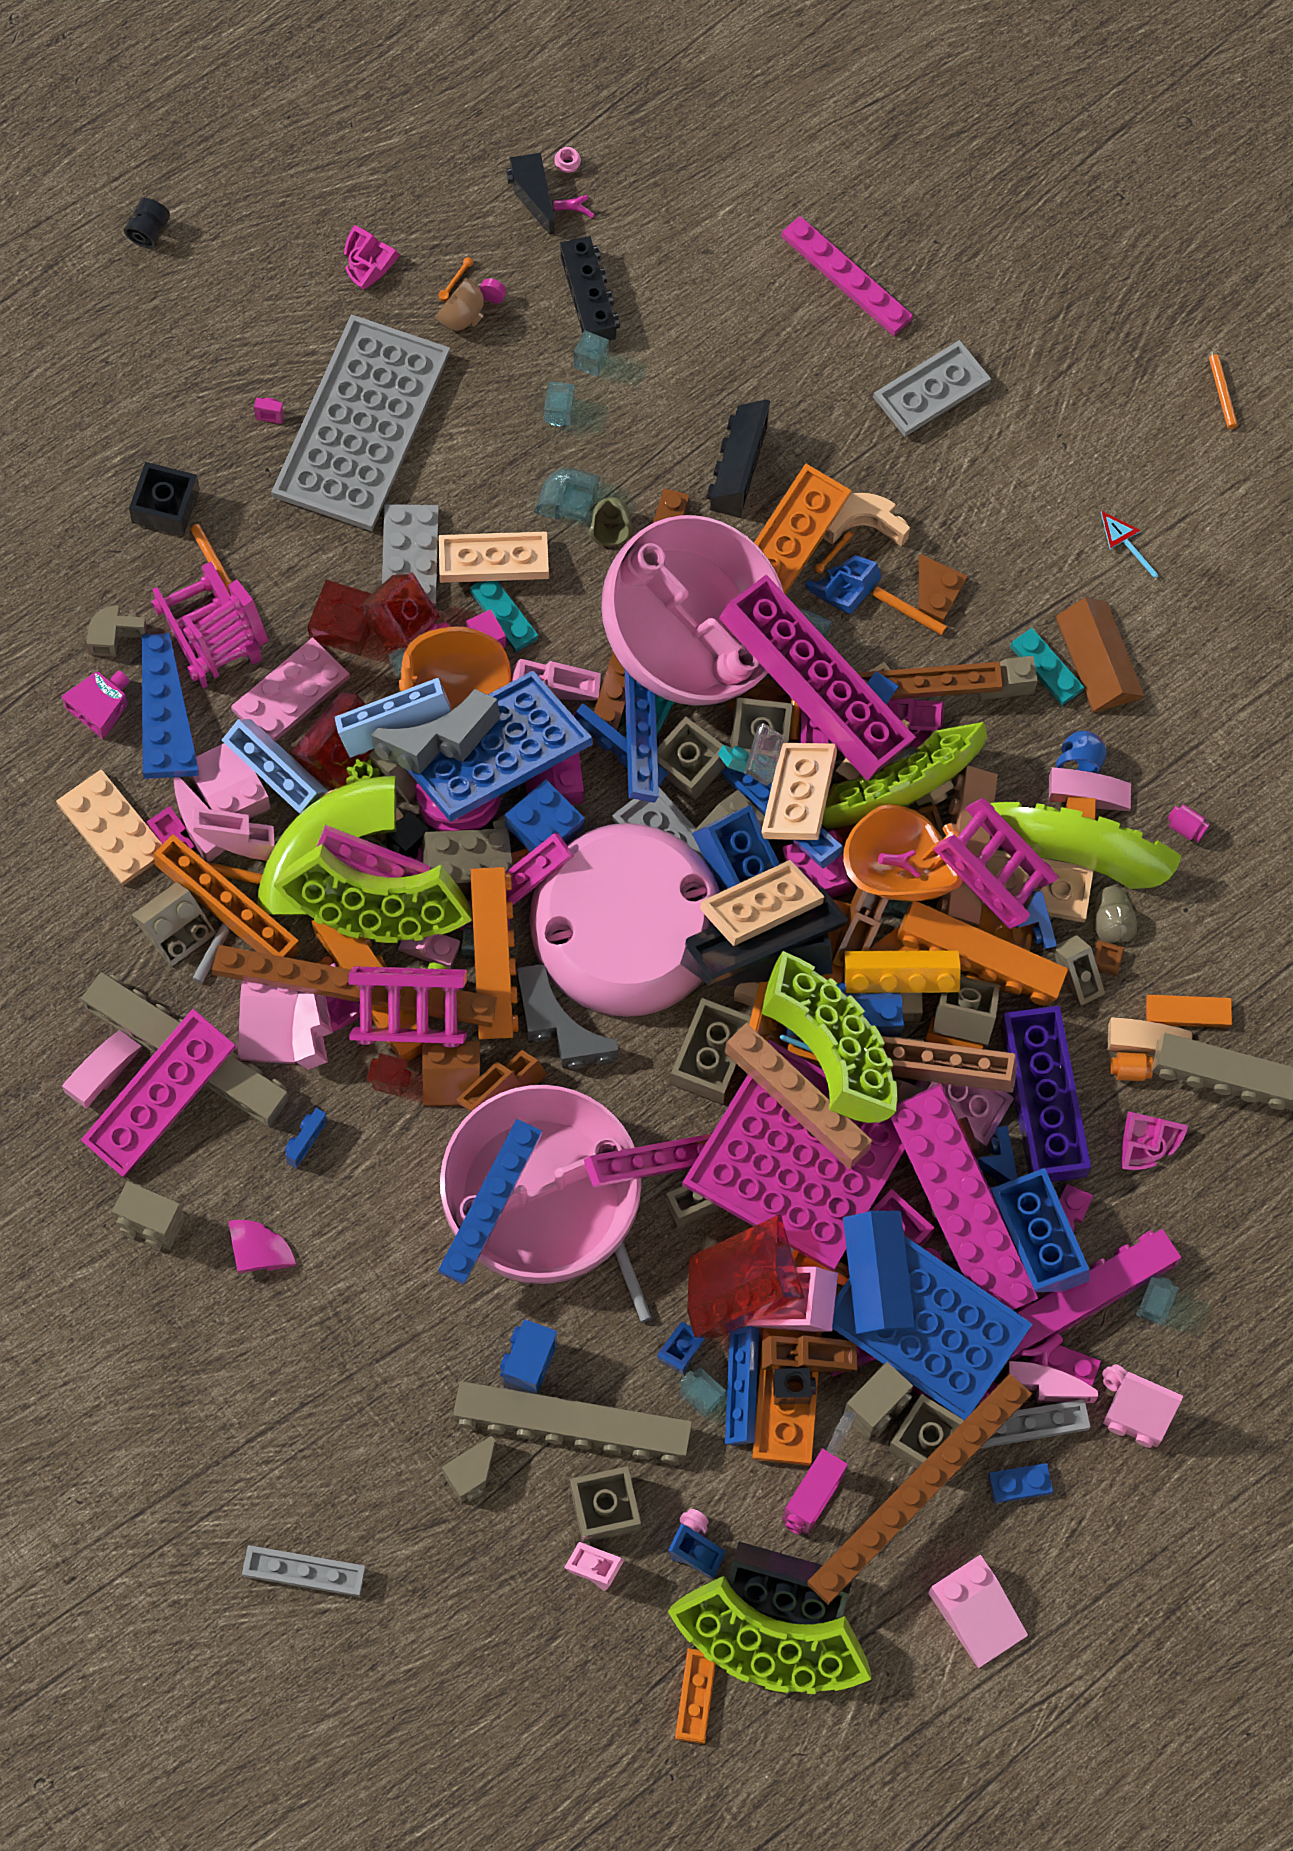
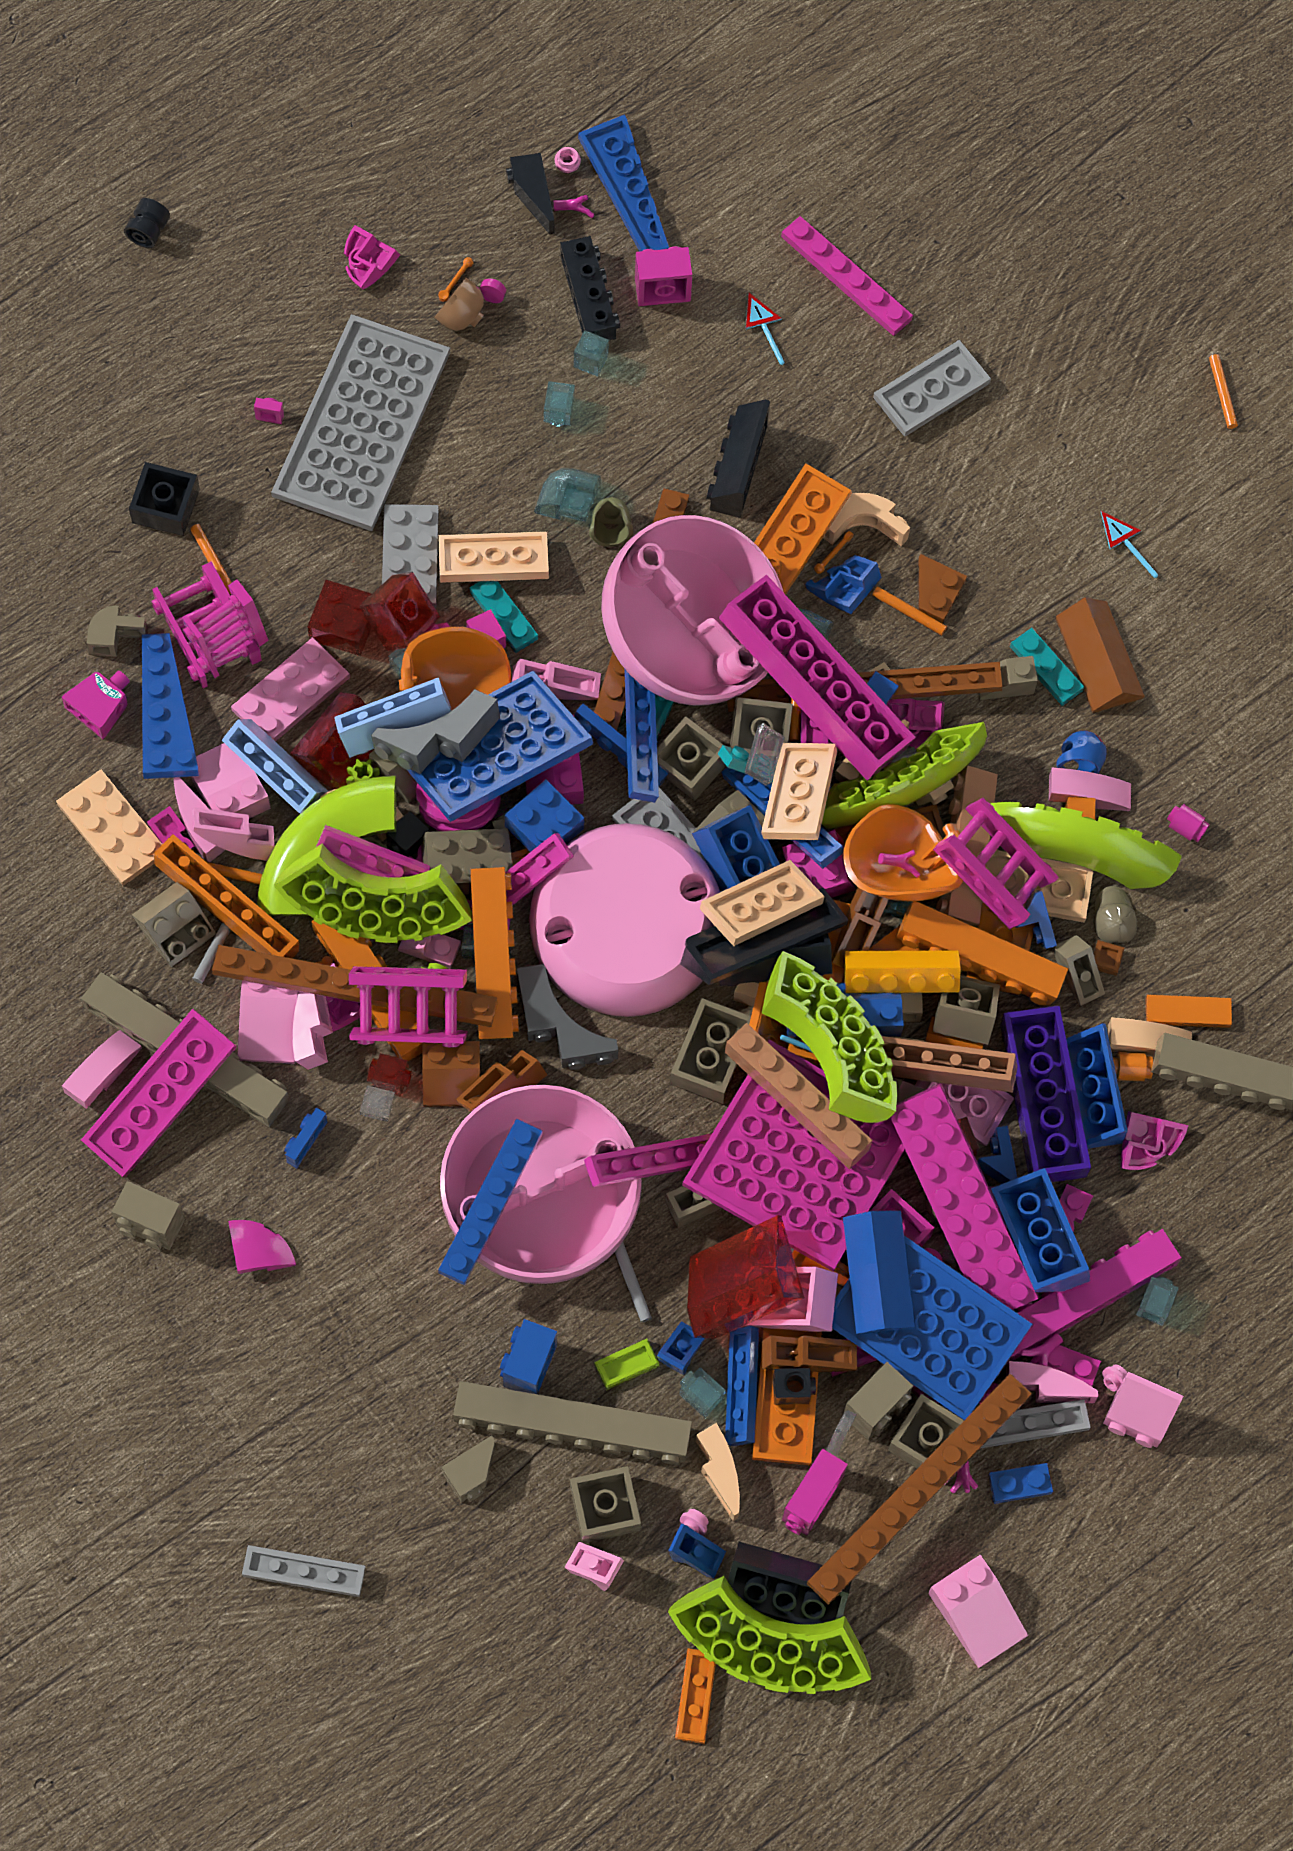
none -> clear plate [360,1085,395,1122]
none -> blue wing [578,114,669,252]
none -> lime tile [594,1339,660,1391]
none -> dark pink brick [635,246,692,306]
none -> light nougat slope [695,1423,740,1521]
none -> piece [745,293,784,365]
none -> dark pink bar [950,1461,978,1493]
none -> blue slope [1066,1023,1128,1149]

